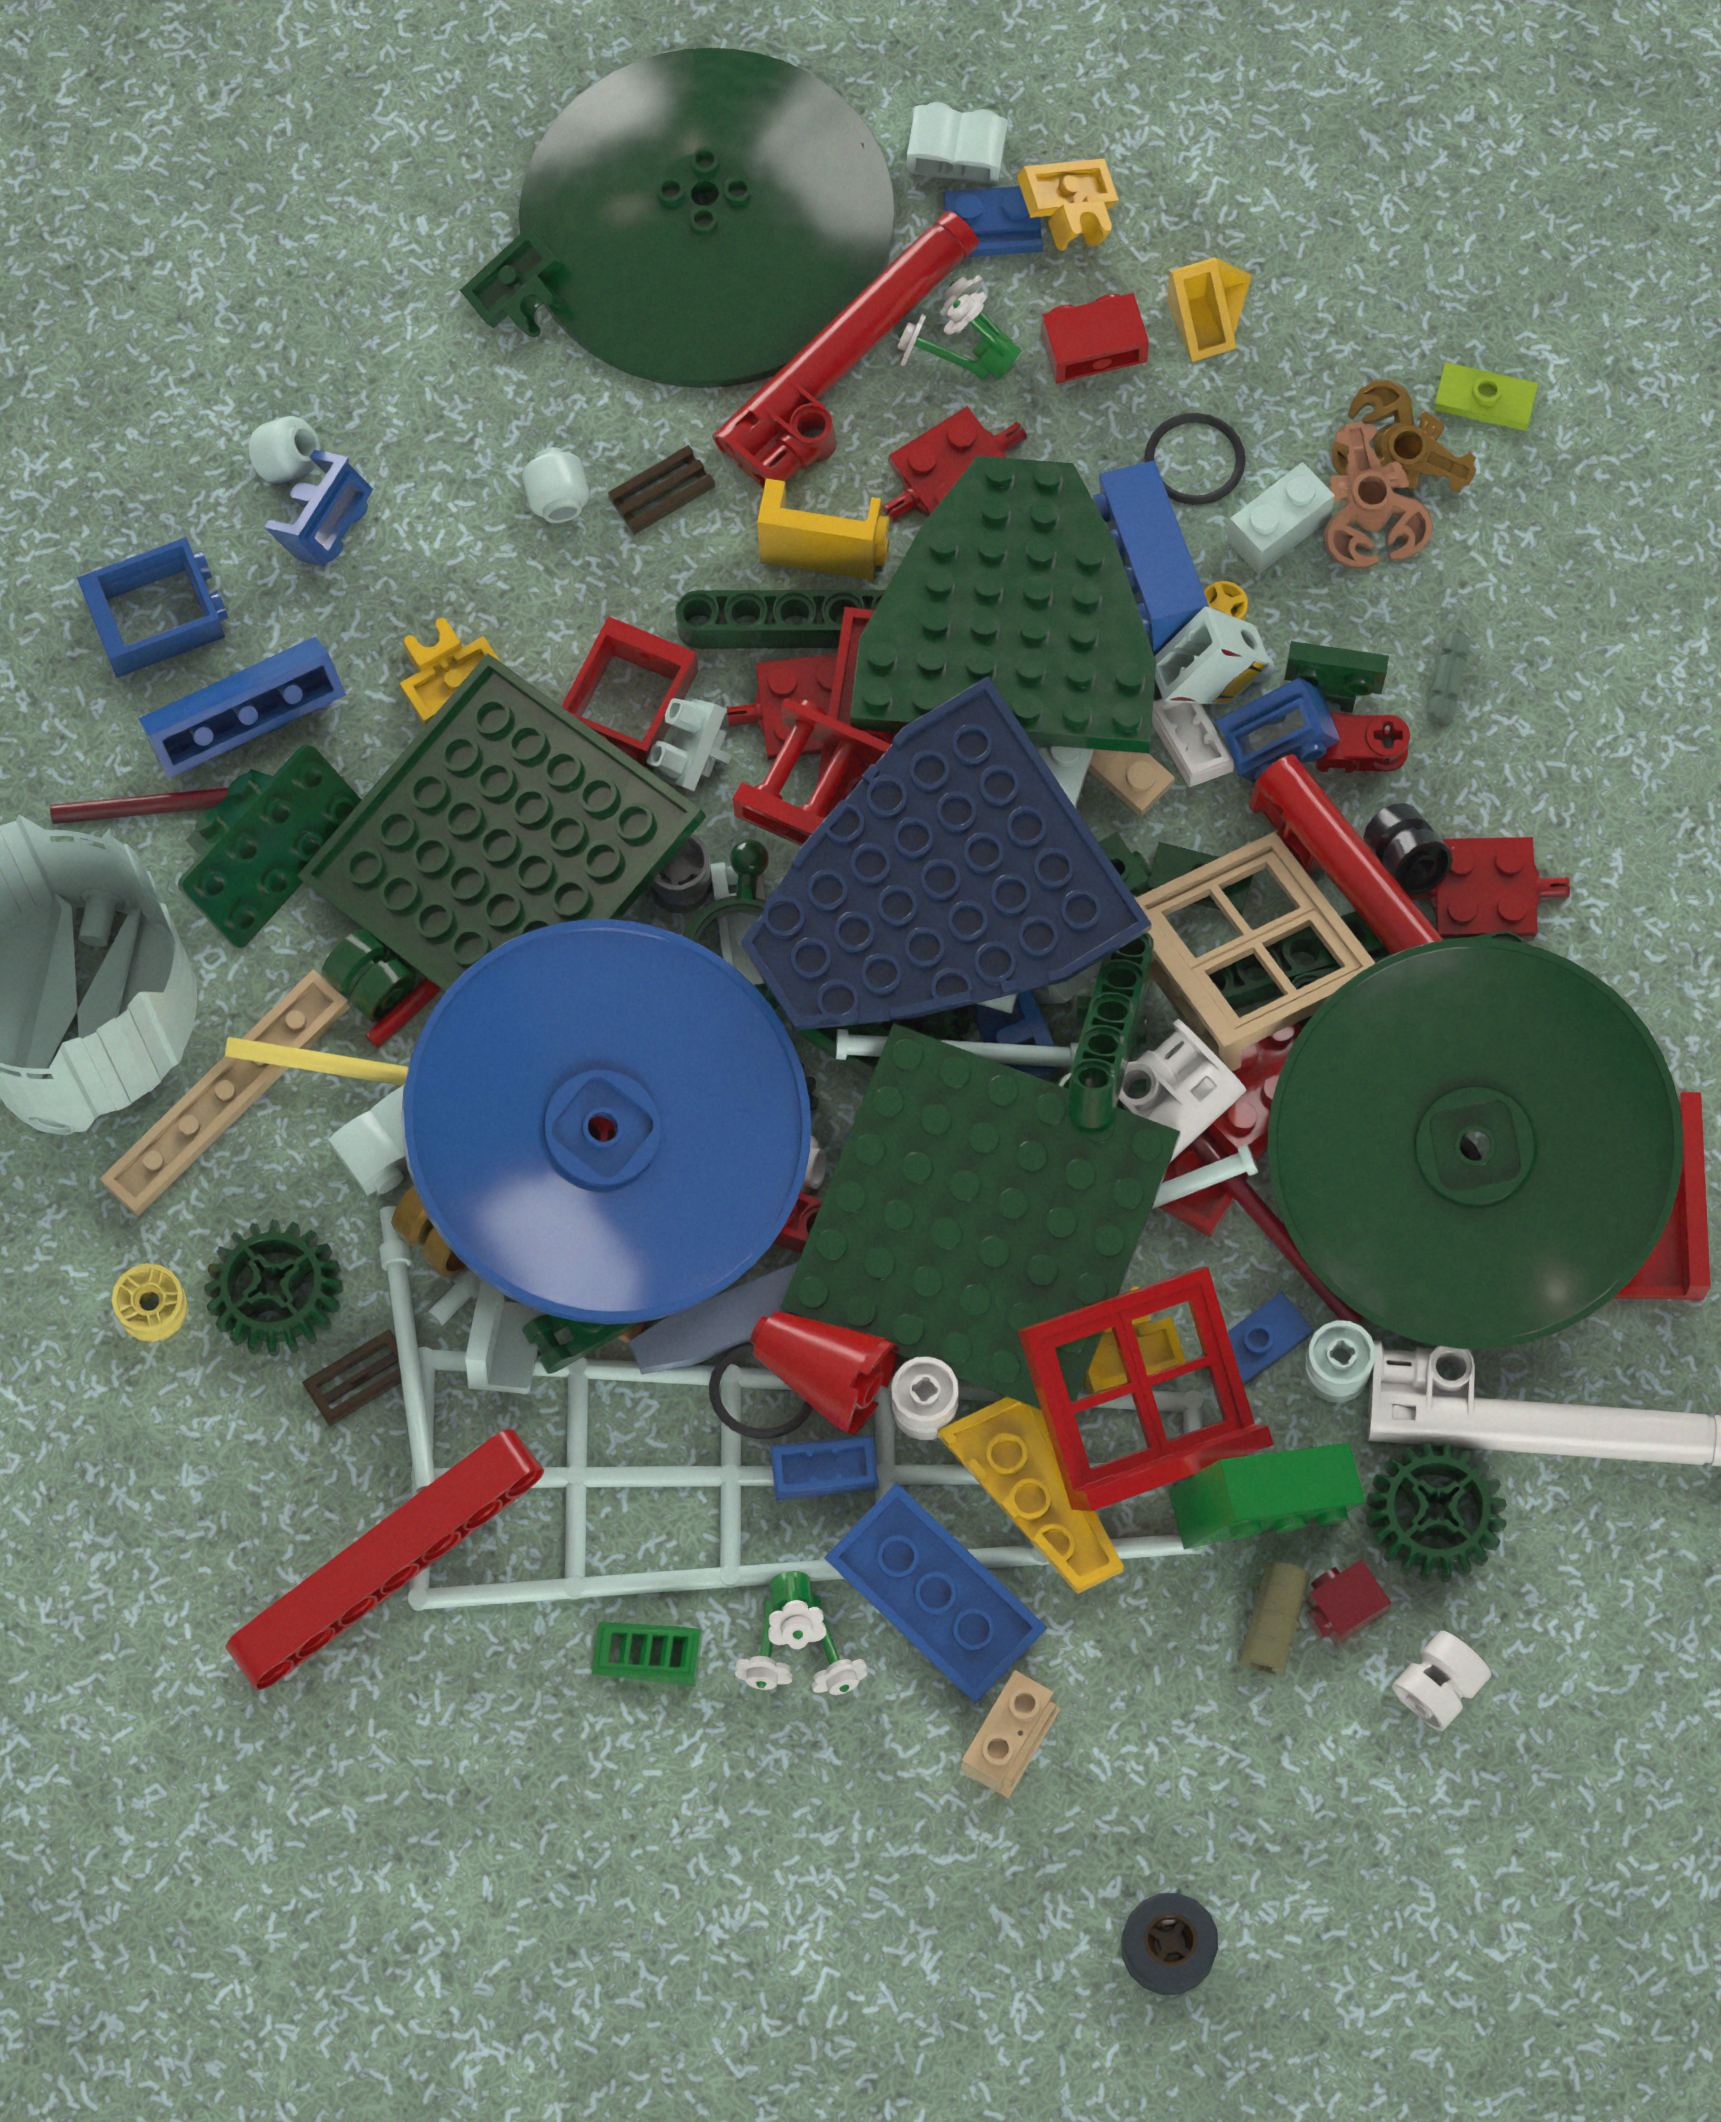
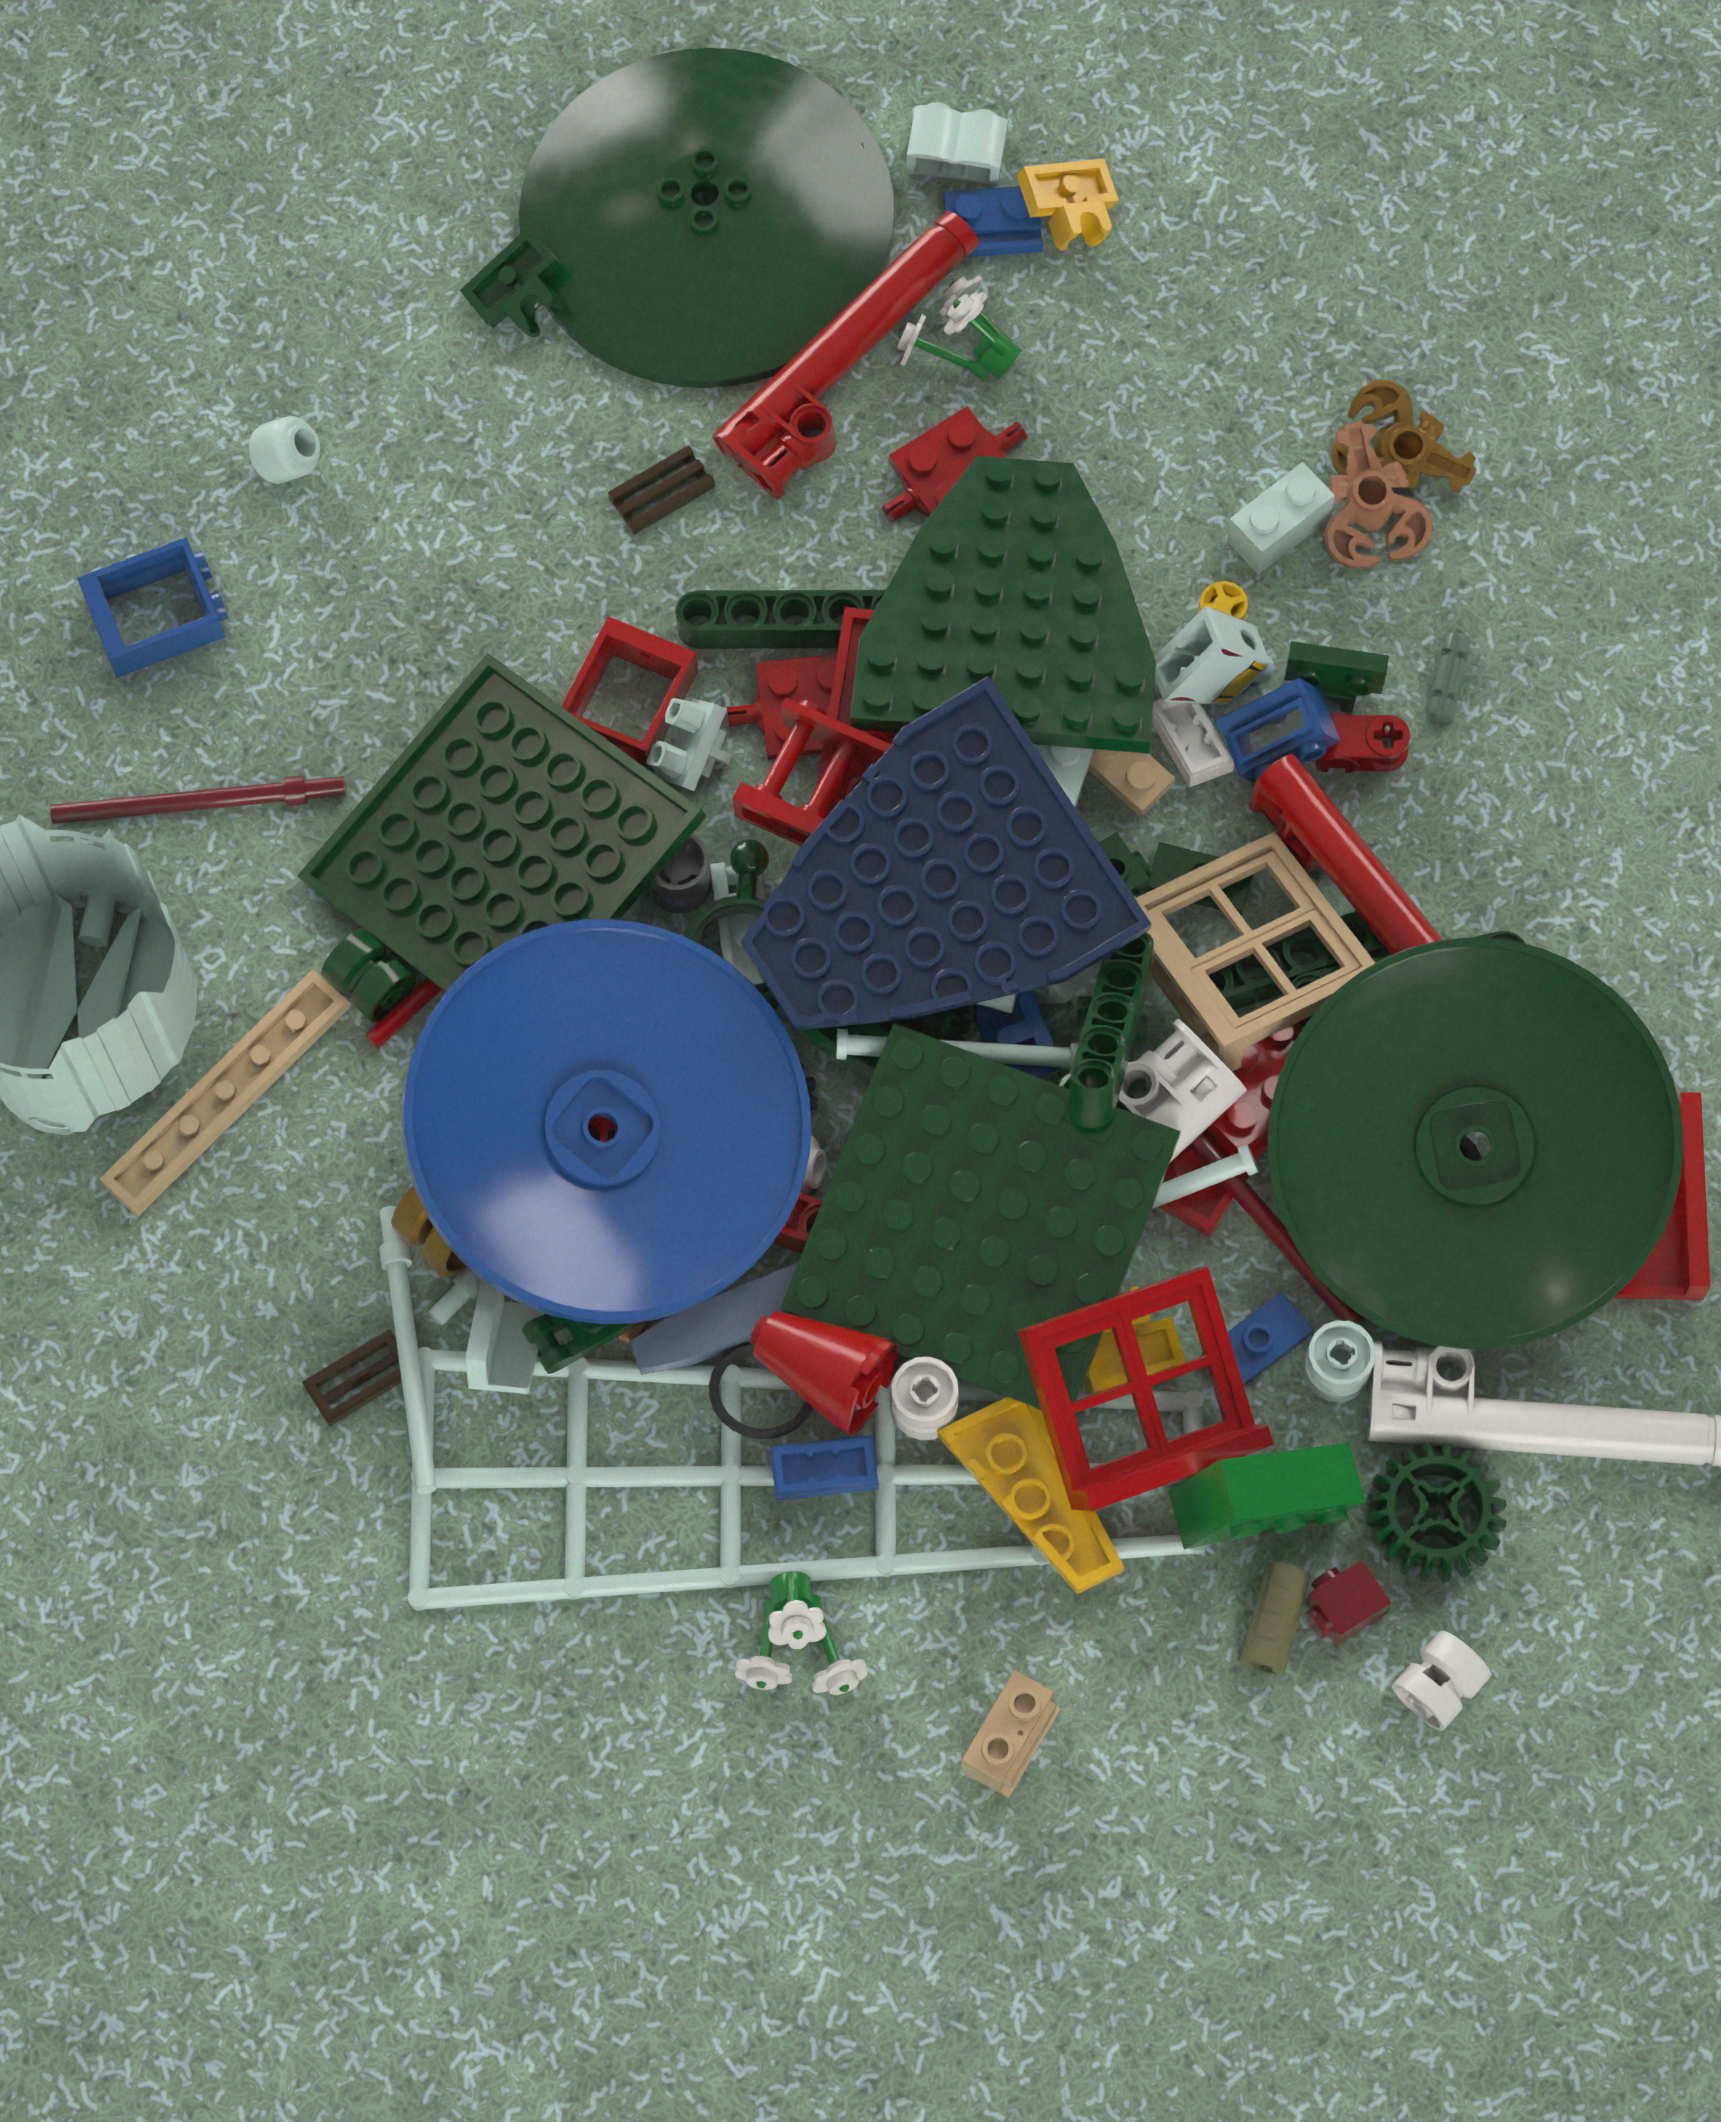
light yellow wheel [112,1263,188,1342] -> none
blue brick [138,636,346,778] -> none
dark green bracket [178,745,362,948] -> none
dark green gear [204,1219,344,1357] -> none
light yellow bar [225,1037,408,1086] -> none
red beam [225,1429,544,1690] -> none
blue window [264,450,374,567] -> none
light aqua brick [328,1085,408,1196] -> none
yellow plate [400,618,501,727] -> none
light aqua head [522,447,590,523] -> none
green slope [592,1622,703,1687] -> none
yellow panel [757,478,890,581] -> none
blue plate [824,1482,1048,1704] -> none
red brick [1041,292,1149,384] -> none
blue wedge [1093,460,1209,657] -> none
black wheel [1121,1893,1218,1995] -> none
black tyre [1144,413,1246,505] -> none
yellow slope [1167,257,1252,362] -> none
black wheel [1363,803,1453,895] -> none
red plate [1407,837,1570,938] -> none
lime plate [1433,362,1538,431] -> none

